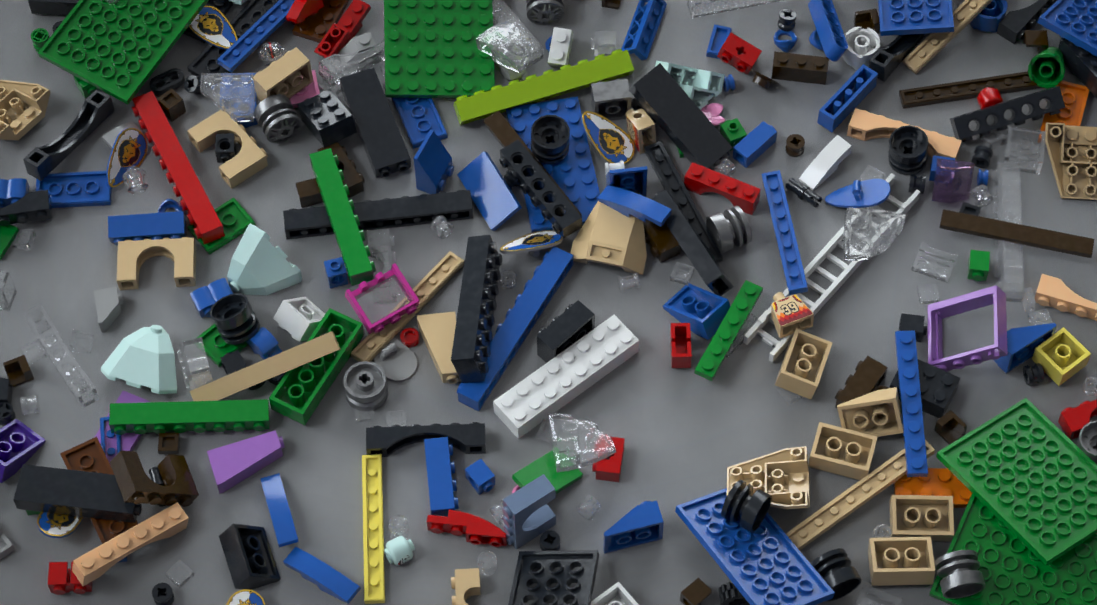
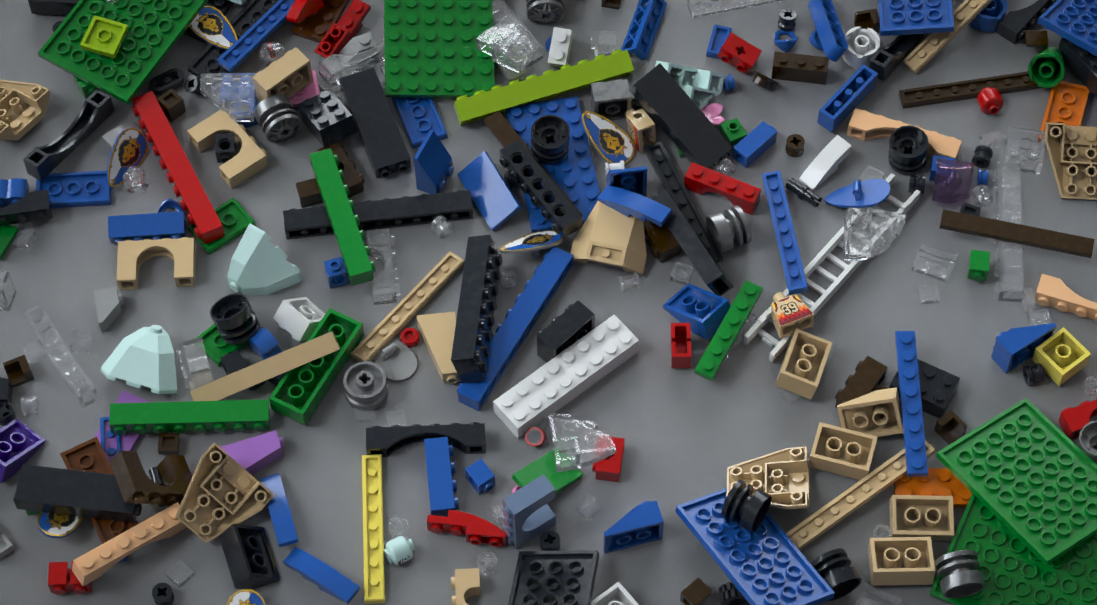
green wheel [31,28,49,52] -> none
blue brick [190,278,233,318] -> none
window [345,263,420,334] -> none
black brick [899,313,927,342] -> none
medium lavender window [928,285,1007,372] -> none
black brick [950,86,1065,142] -> none
none -> lime plate [80,15,129,58]
none -> tan wedge [175,442,274,543]
none -> tile [525,427,546,447]

